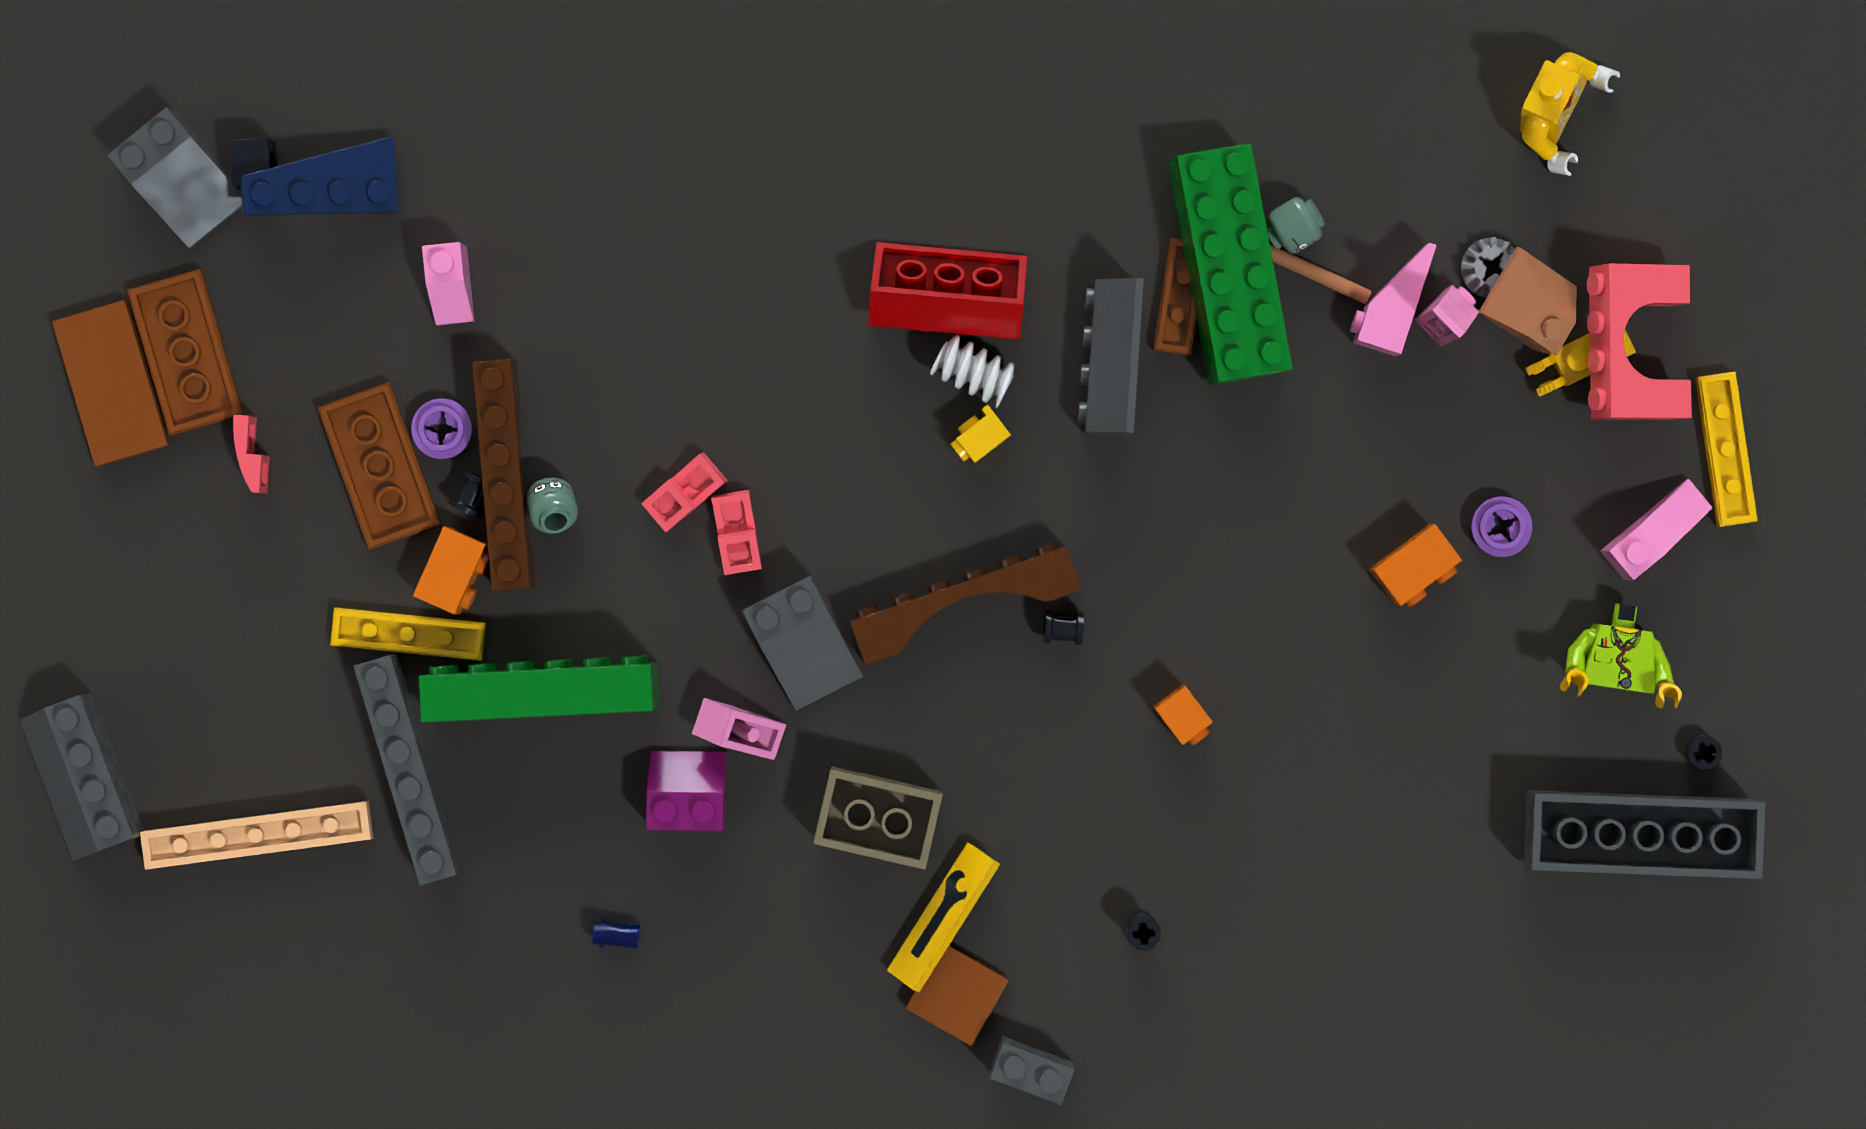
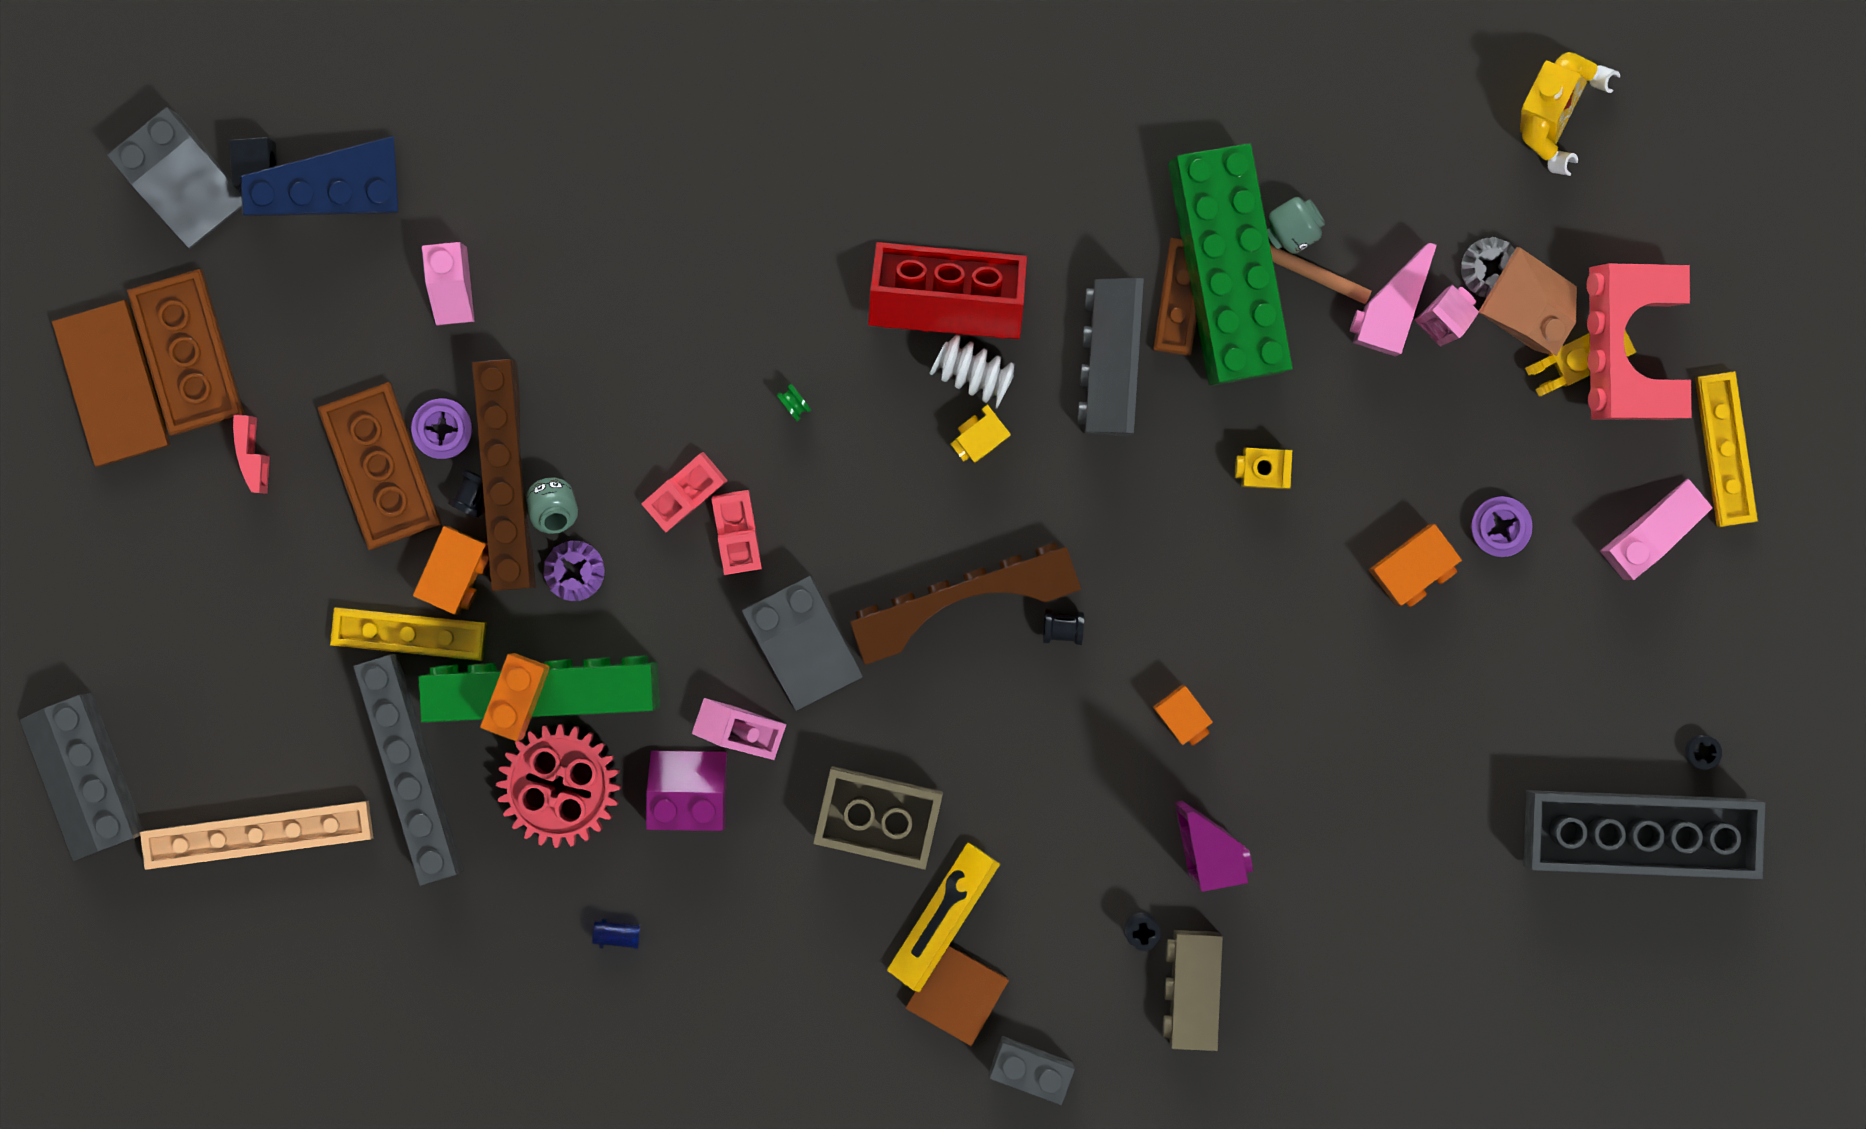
lime torso [1560,603,1682,708] -> none
none -> orange brick [480,653,550,742]
none -> coral gear [496,724,621,848]
none -> medium lavender gear [543,541,605,601]
none -> green bush [776,384,812,422]
none -> dark tan brick [1163,930,1223,1051]
none -> magenta slope [1175,800,1253,892]
none -> yellow brick [1235,448,1292,489]

